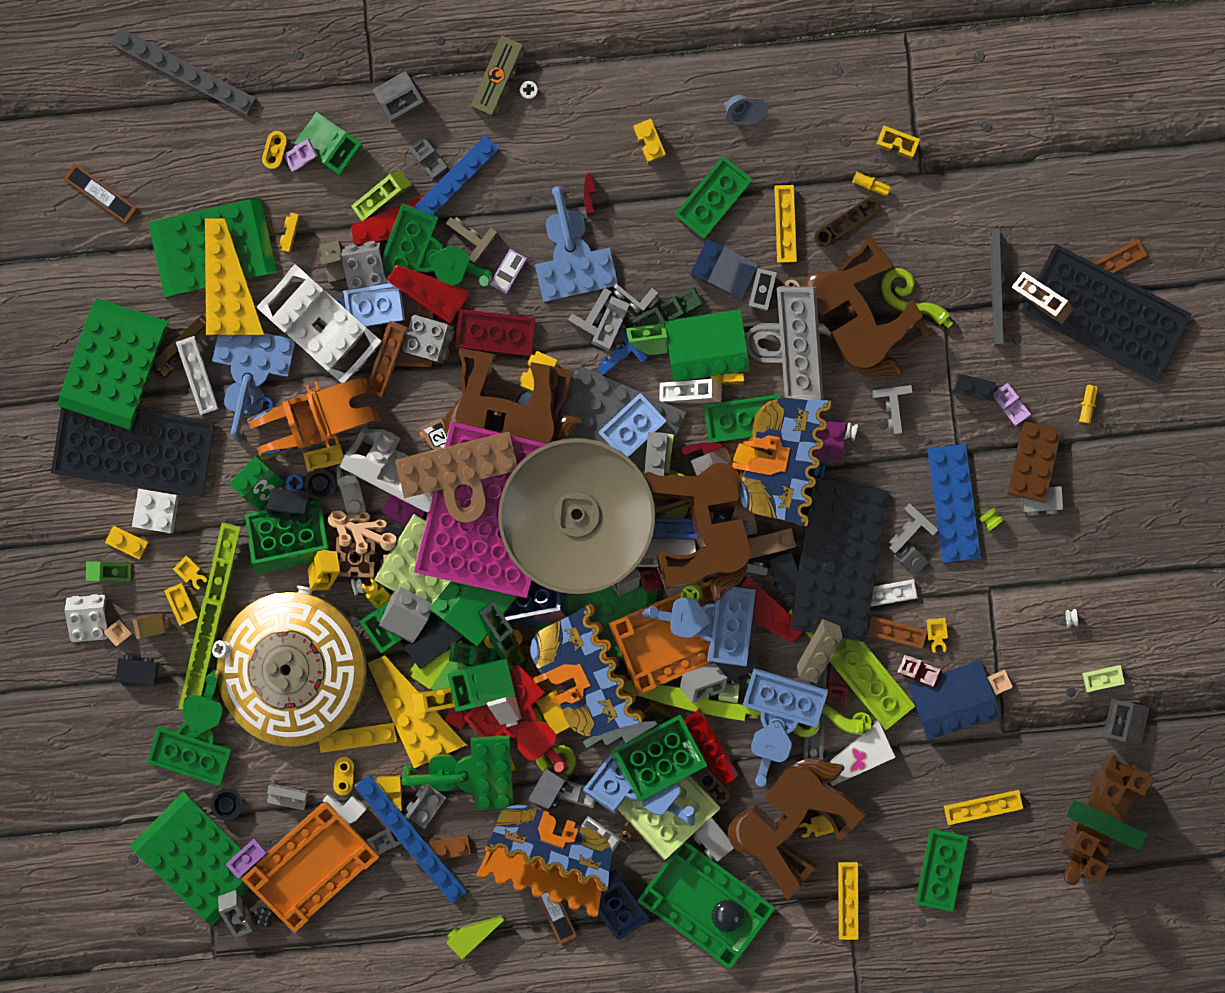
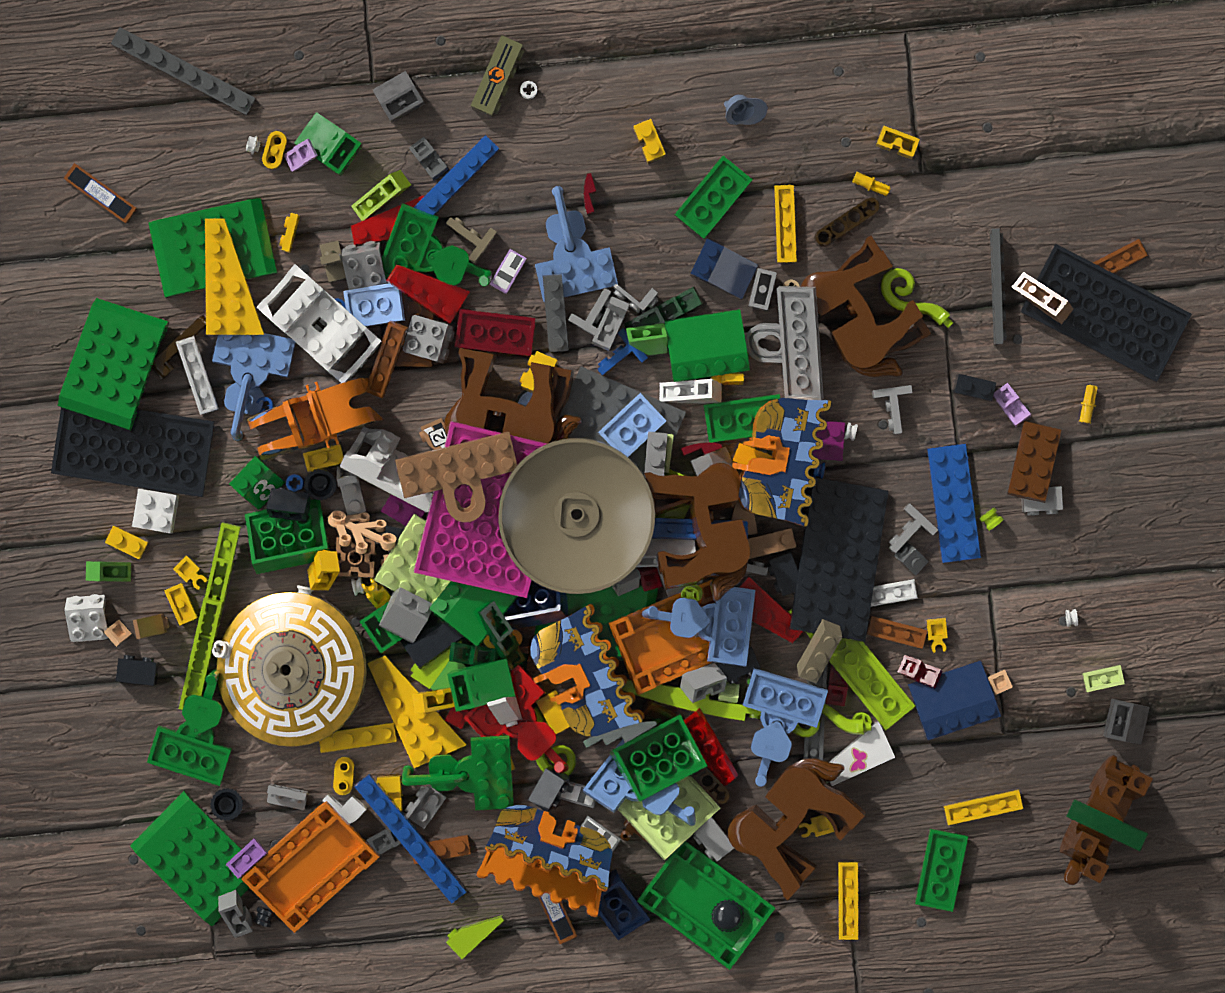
none -> white plate [246,136,261,155]
none -> dark grey plate [542,274,569,352]

